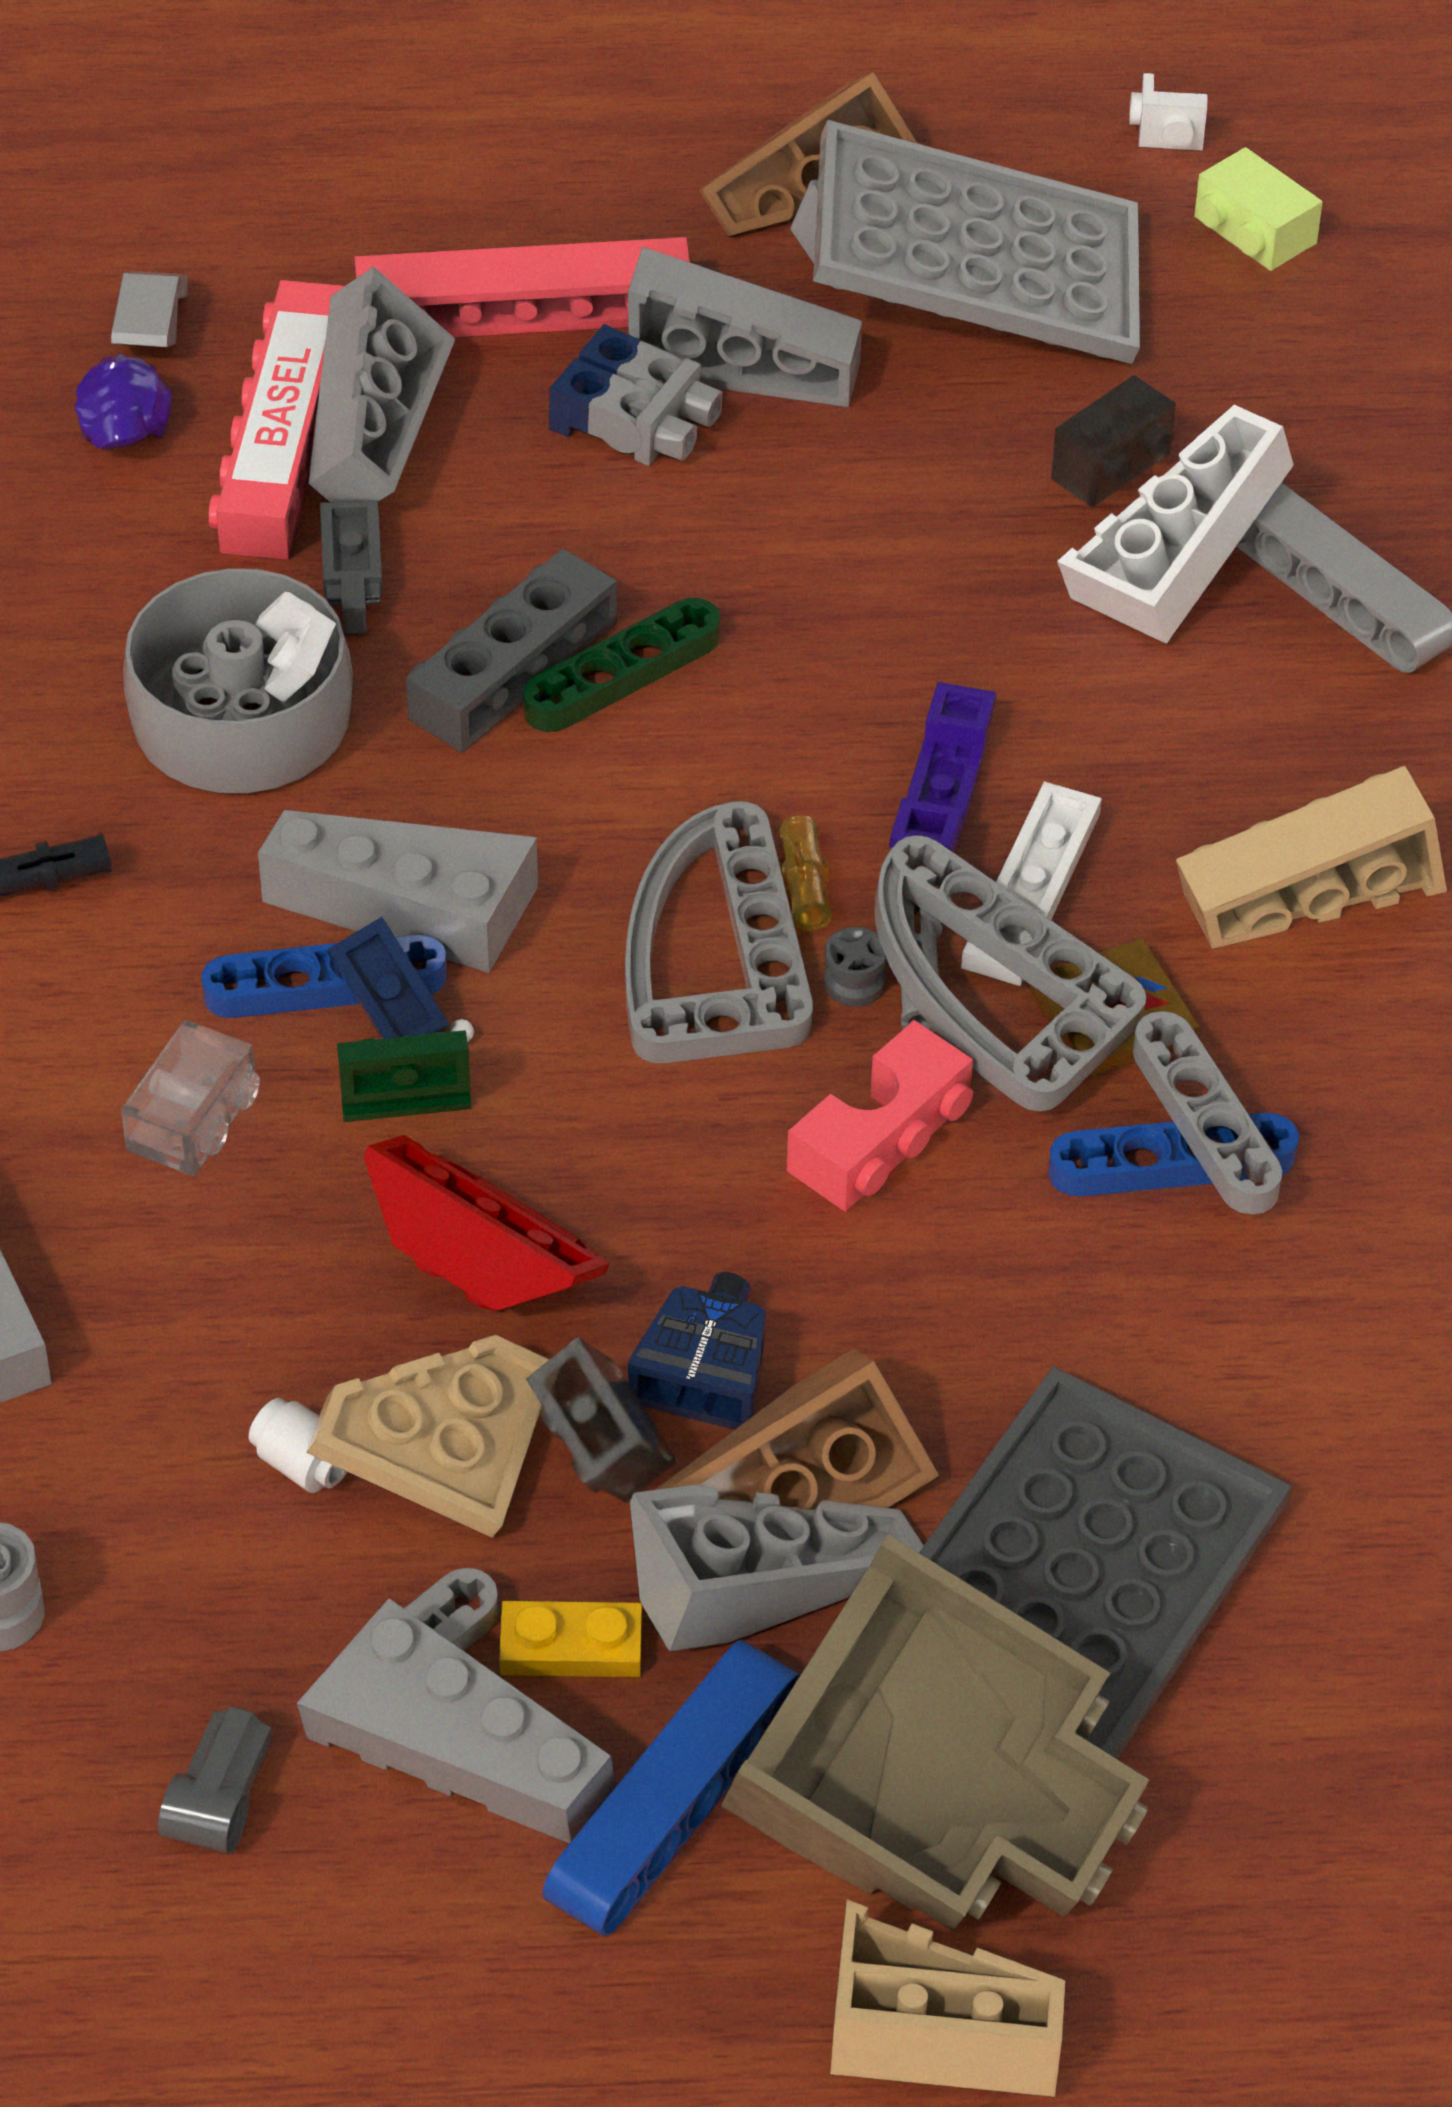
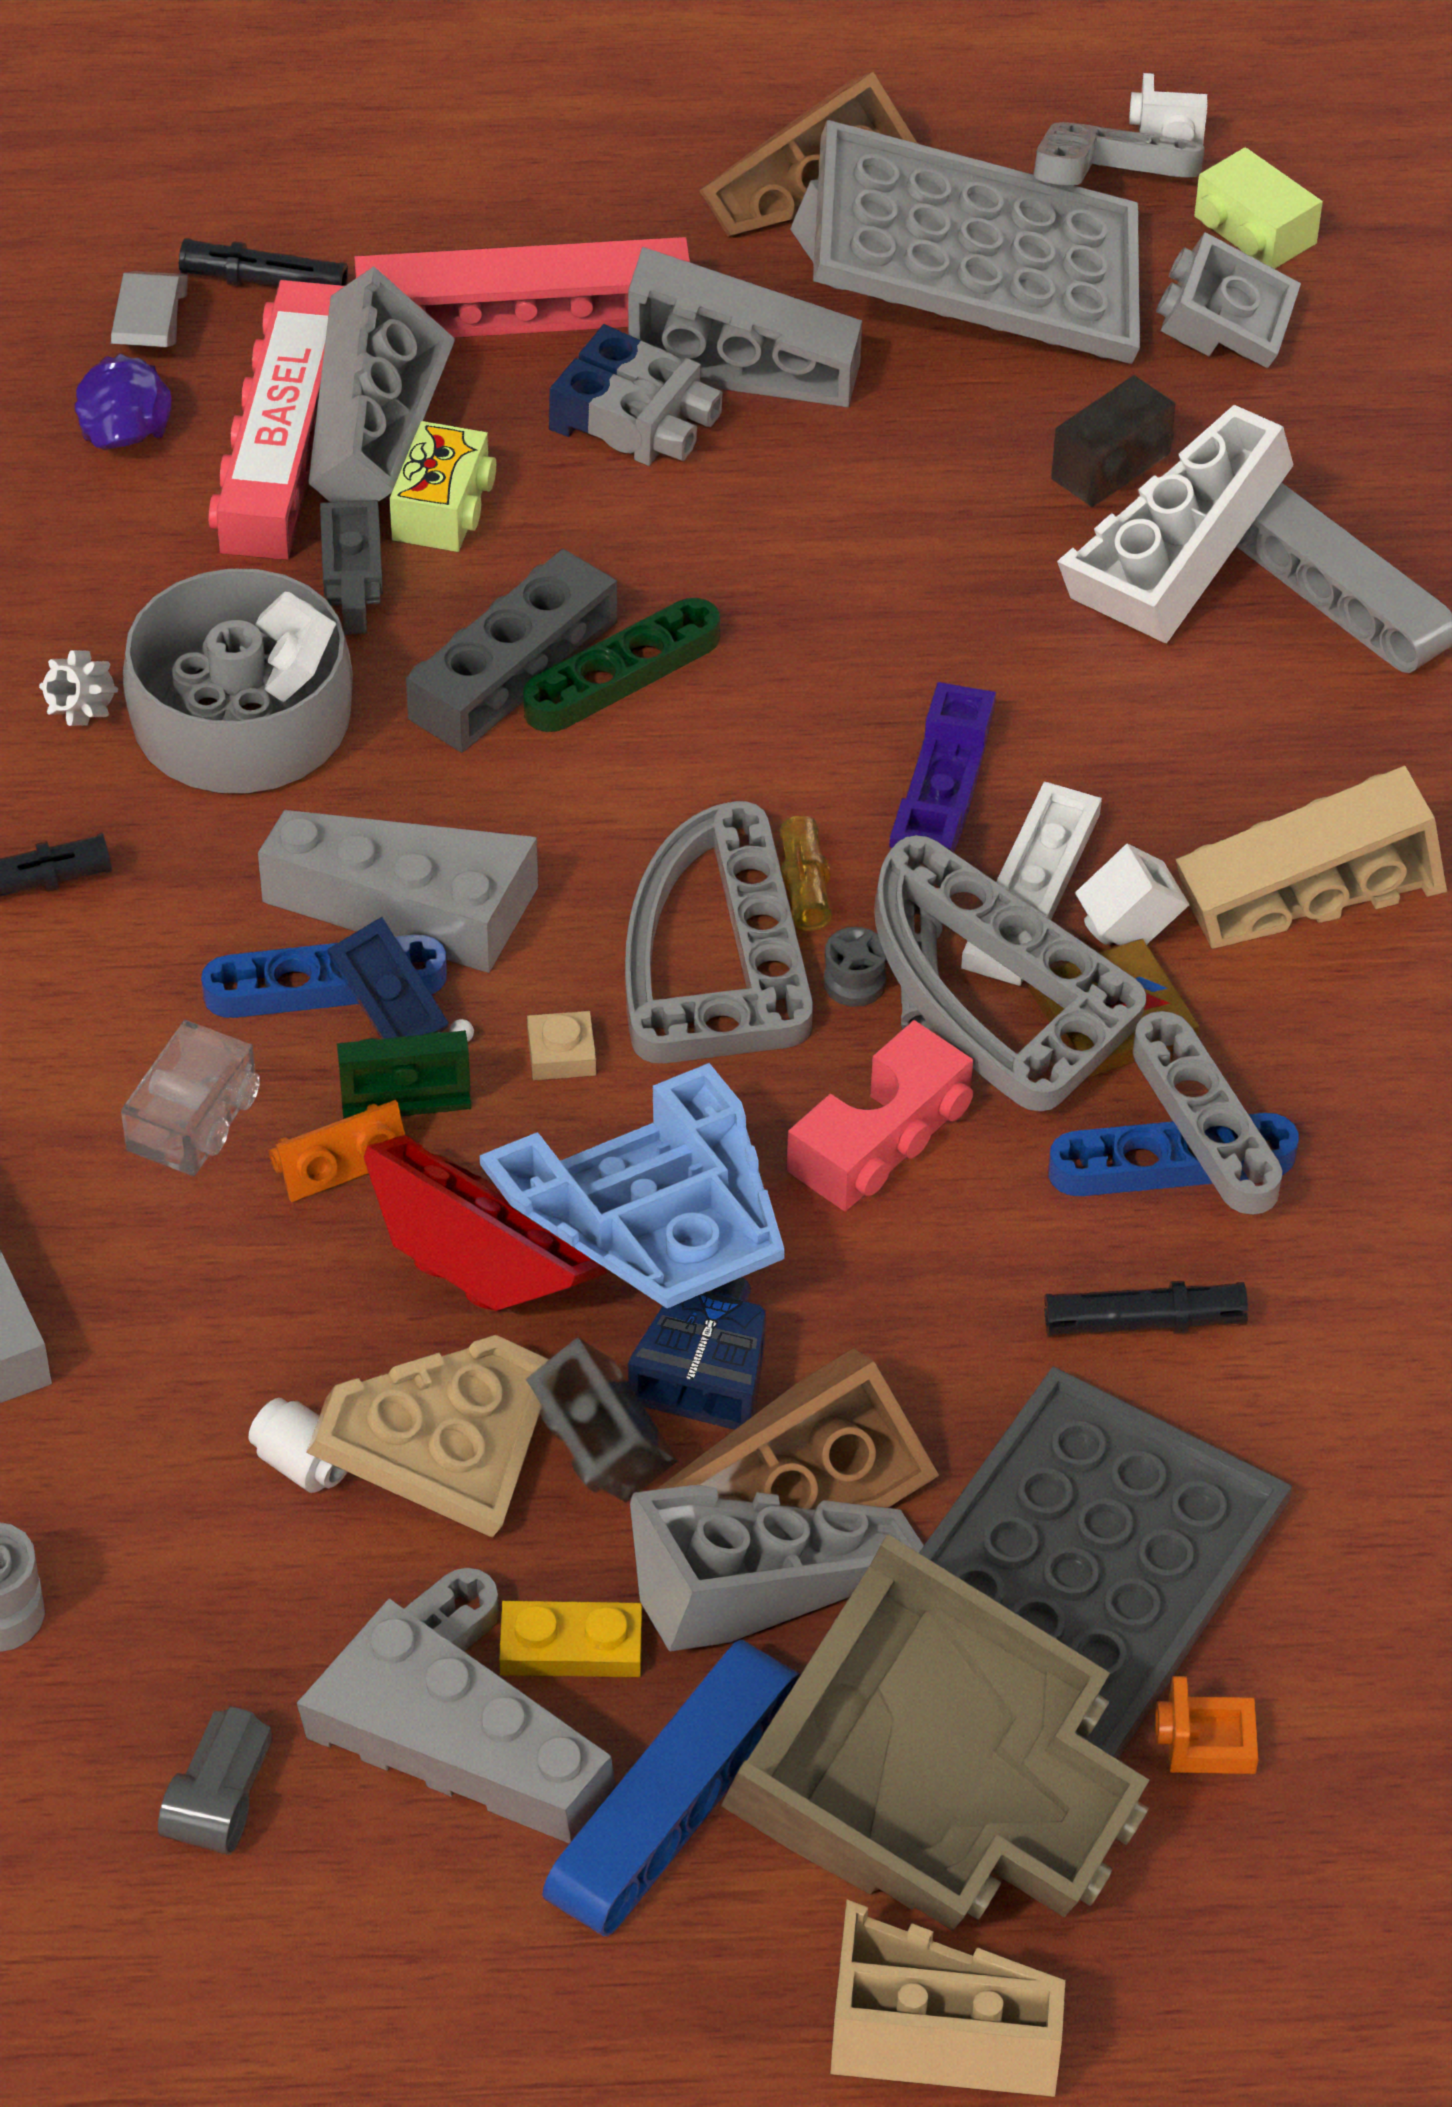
none -> white gear [39,650,118,726]
none -> black pin [179,238,348,287]
none -> orange hinge [269,1100,405,1202]
none -> yellowish green brick [390,421,496,552]
none -> light blue wedge [479,1063,784,1308]
none -> tan plate [527,1011,596,1080]
none -> light grey beam [1033,122,1205,185]
none -> black pin [1044,1281,1248,1337]
none -> white brick [1075,844,1190,946]
none -> orange bracket [1155,1676,1258,1774]
none -> light grey plate [1156,232,1301,369]

